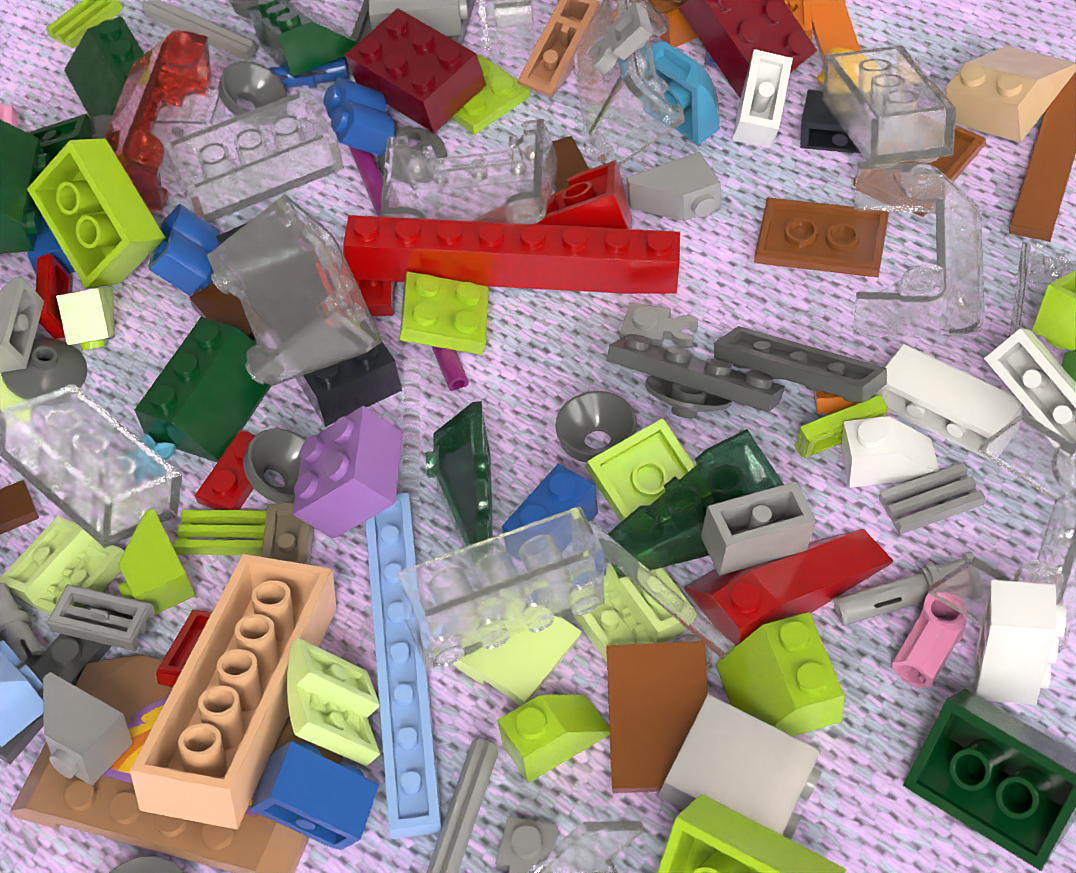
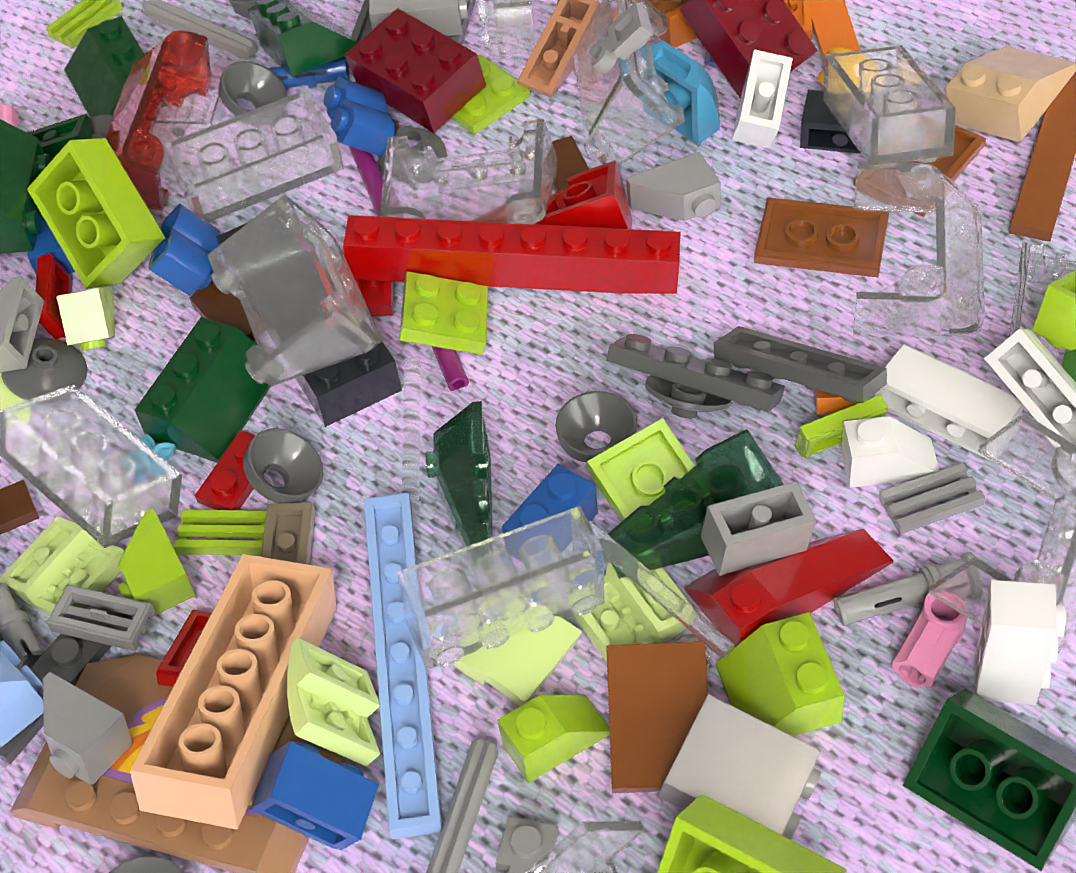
medium lavender brick [292,406,403,538] -> none
light grey plate [620,302,698,348] -> none

